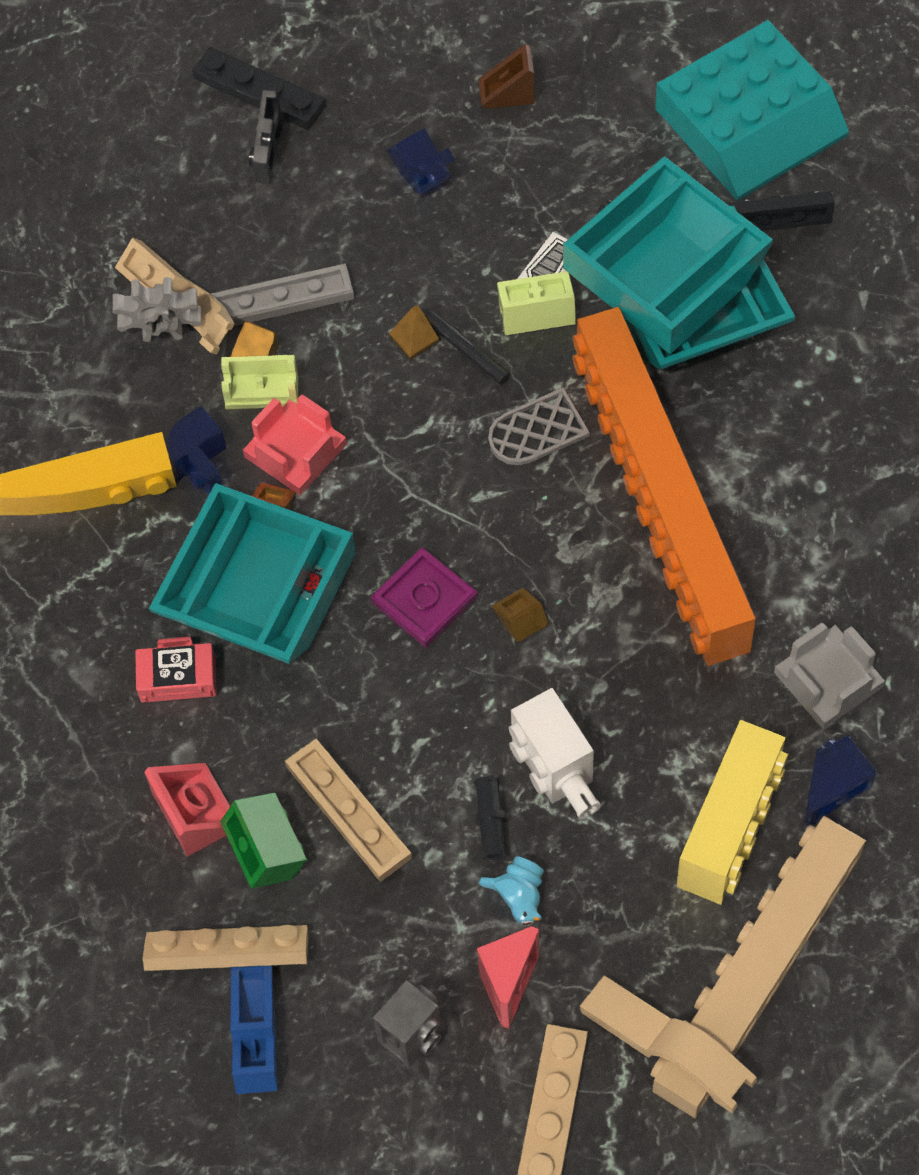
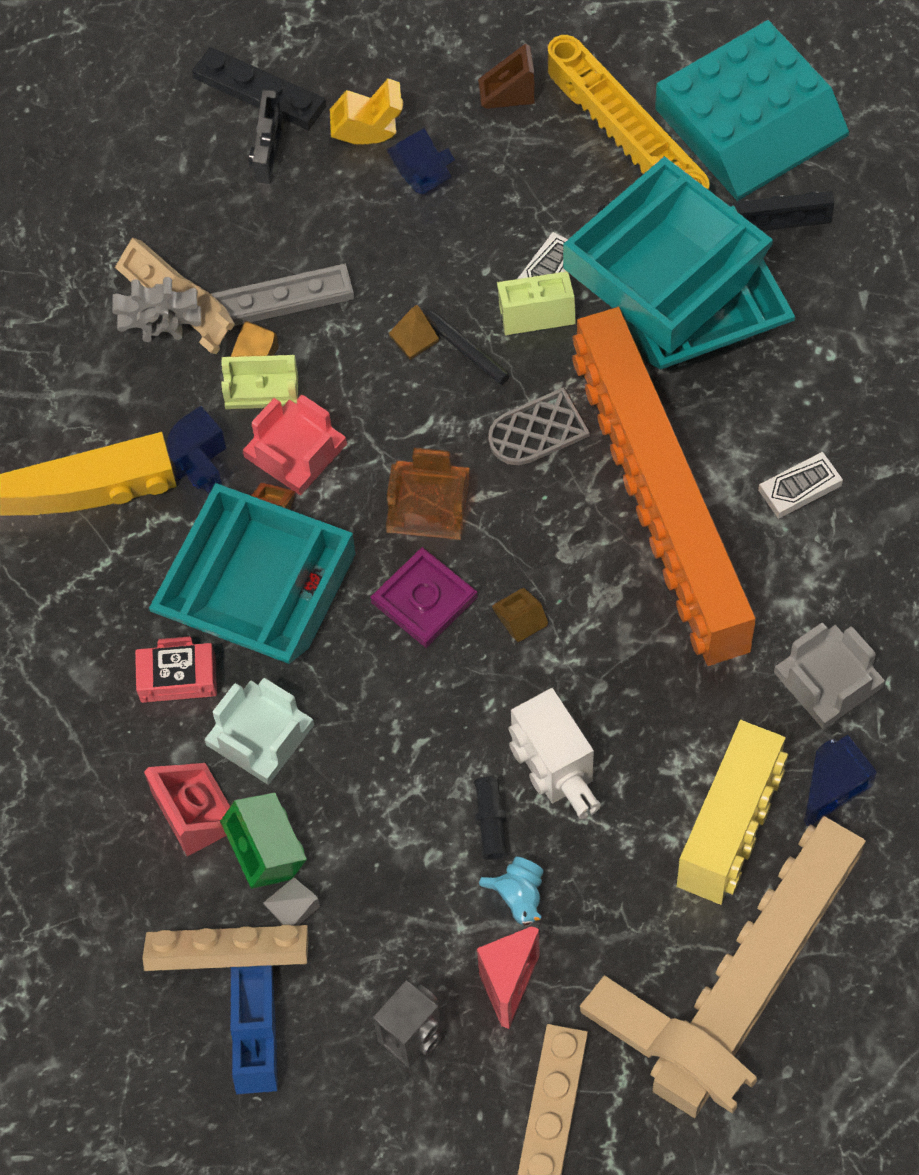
tan plate [285,739,412,882] -> none
none -> light aqua panel [205,678,314,785]
none -> light grey slope [264,878,320,926]
none -> yellow brick [330,79,403,145]
none -> clear orange panel [386,448,470,540]
none -> yellow gear [548,35,709,190]
none -> white tile [758,452,843,519]

